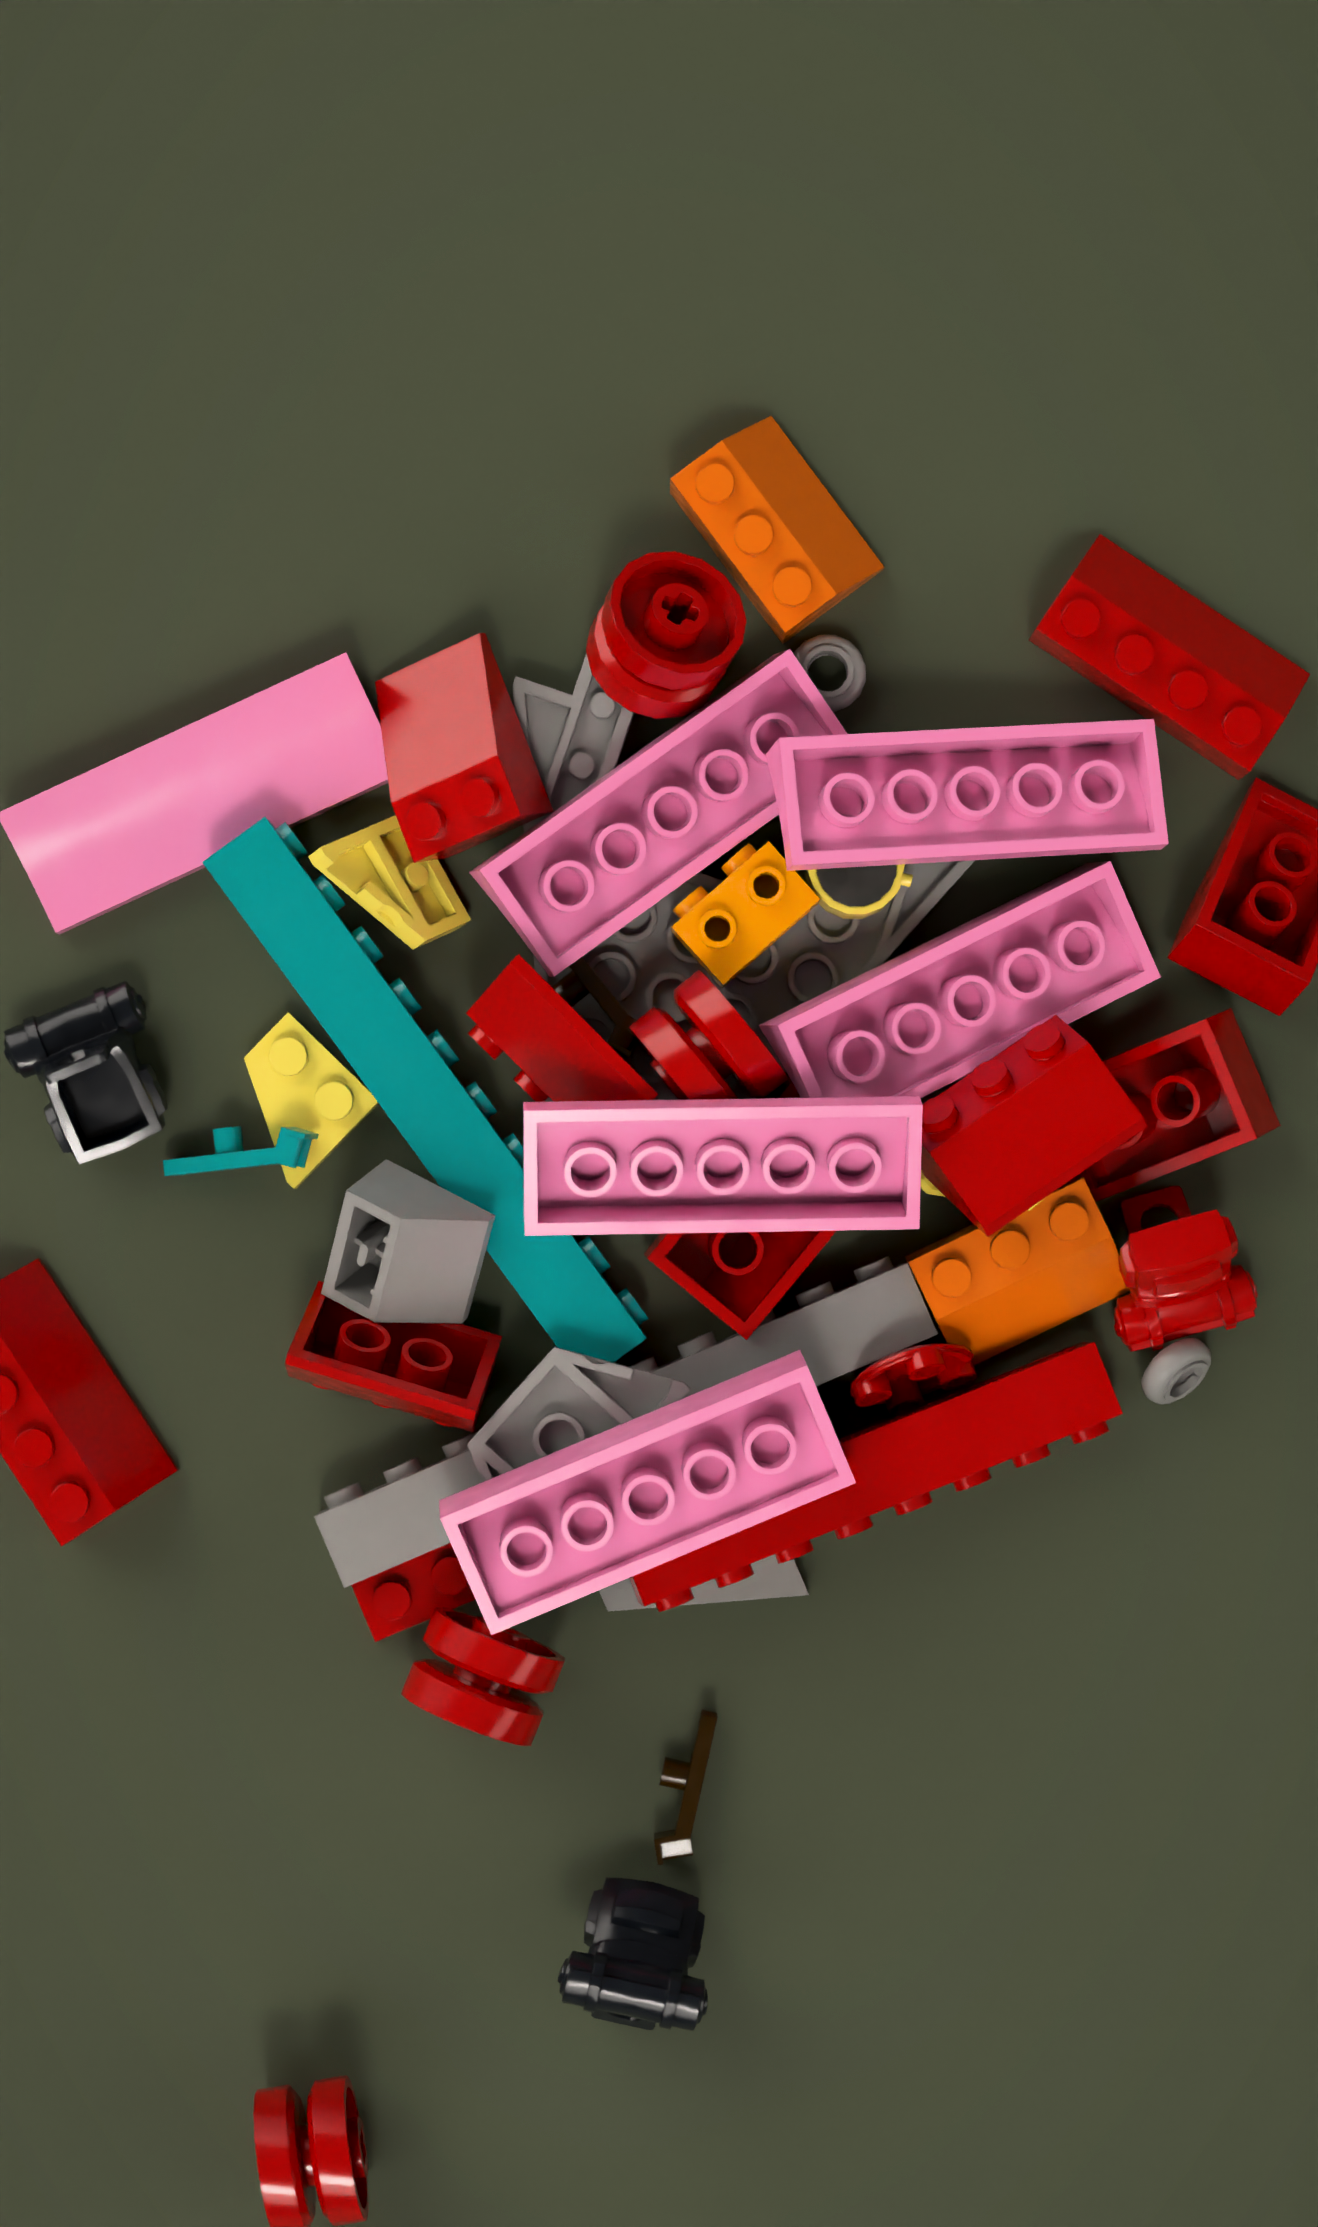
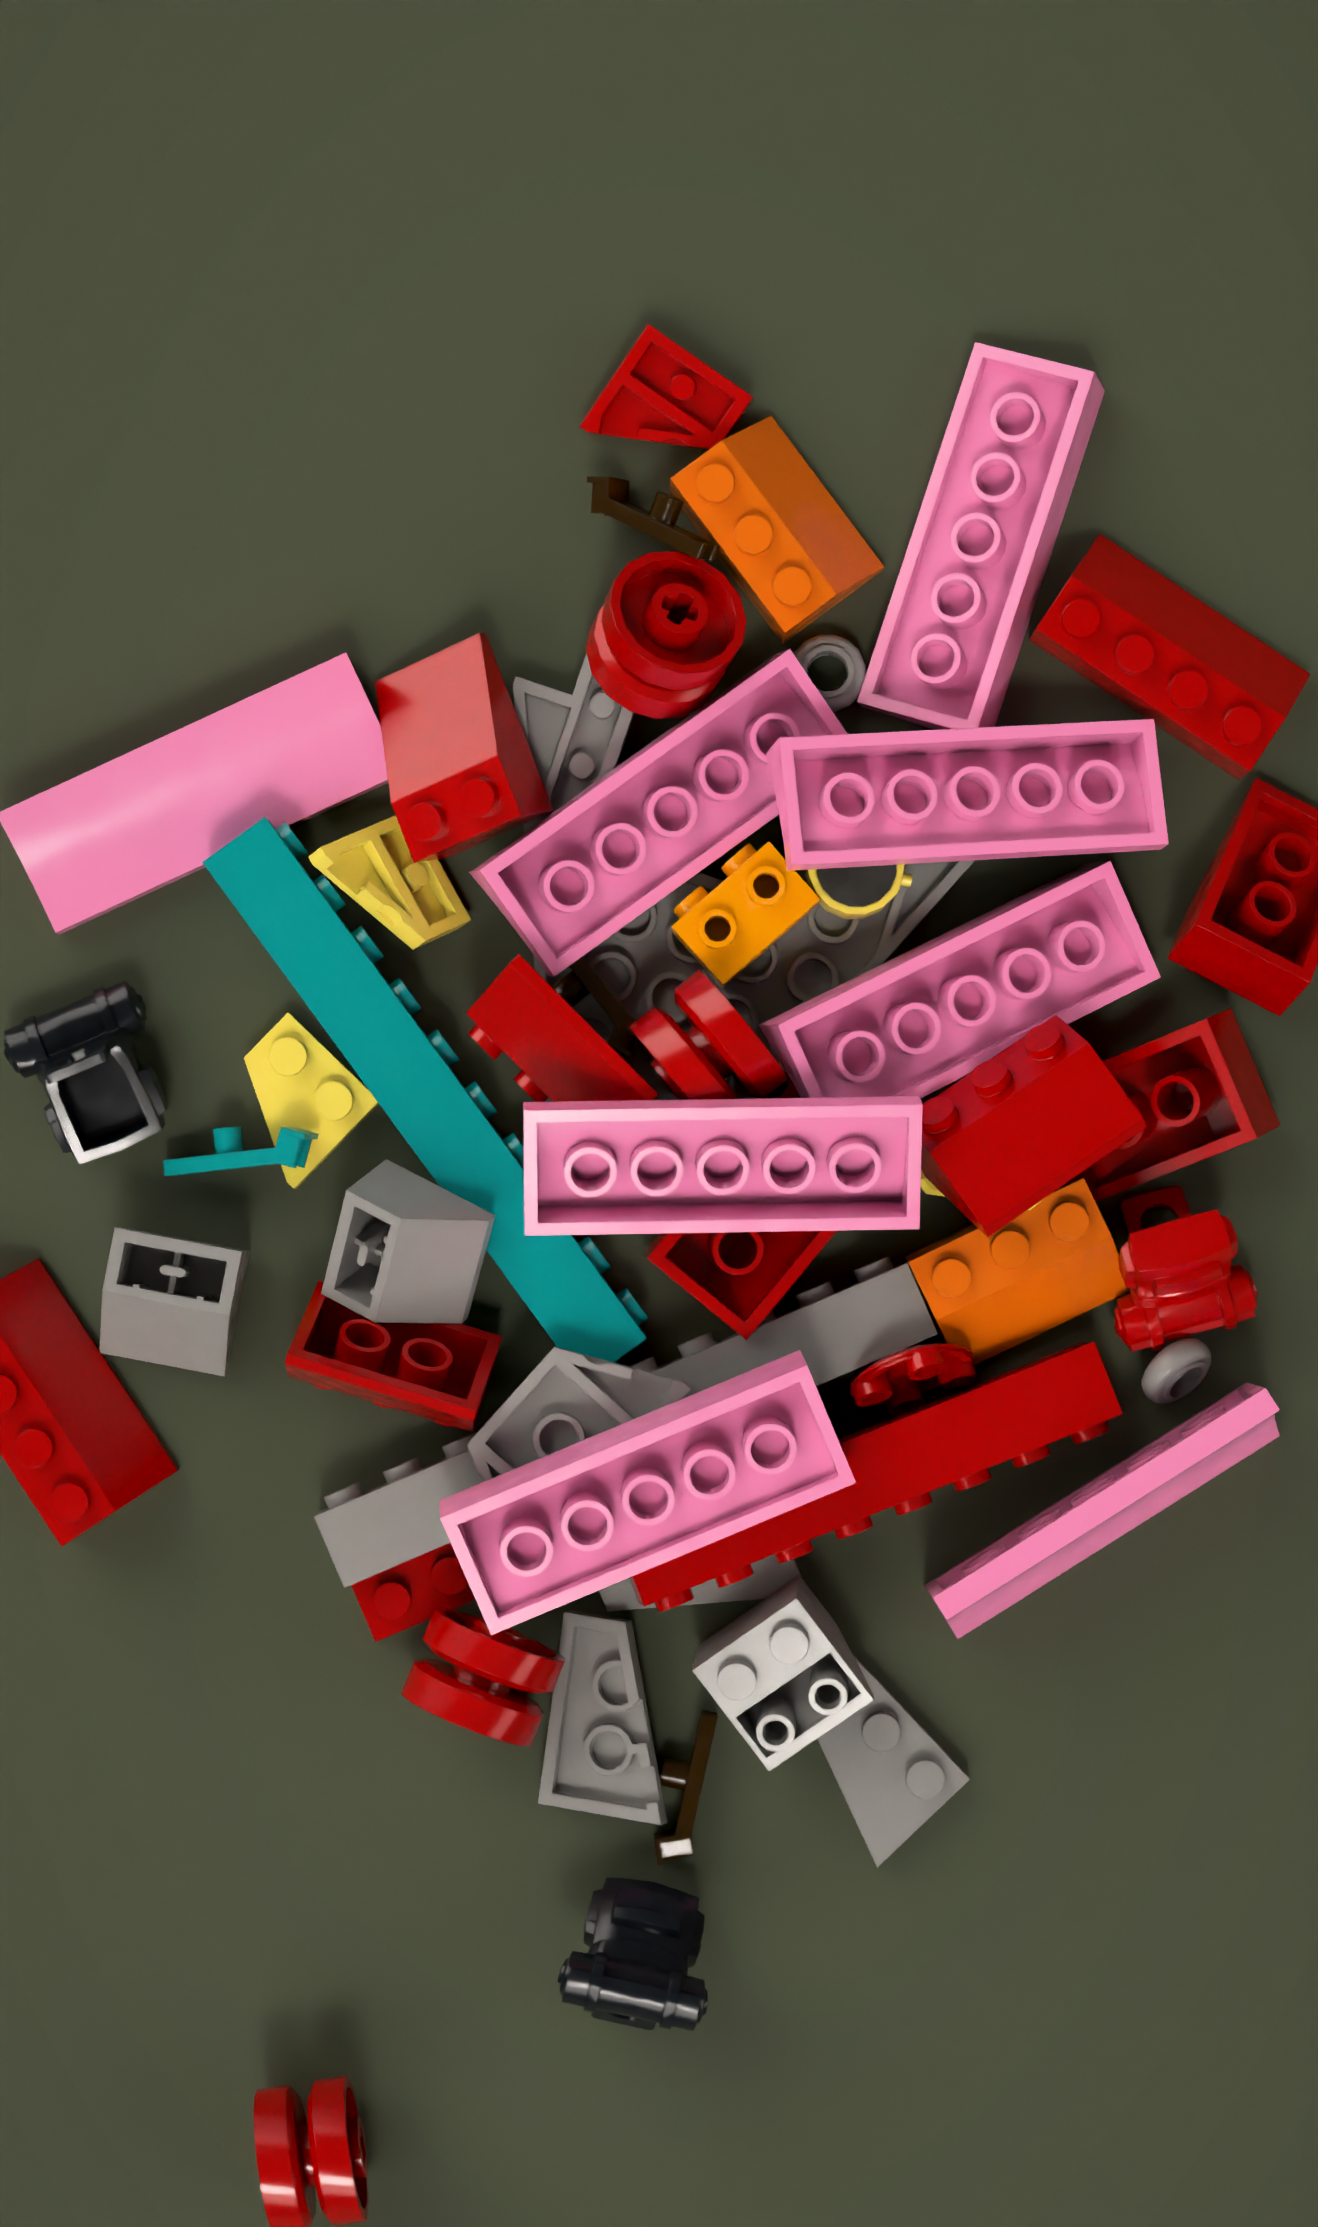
none -> light grey slope [99,1227,250,1377]
none -> light grey wing [538,1610,667,1825]
none -> red wing [579,324,754,450]
none -> dark brown piece [587,476,720,562]
none -> light grey slope [692,1575,874,1771]
none -> light grey wing [818,1653,970,1868]
none -> bright pink arch [857,342,1105,730]
none -> bright pink arch [924,1382,1280,1639]

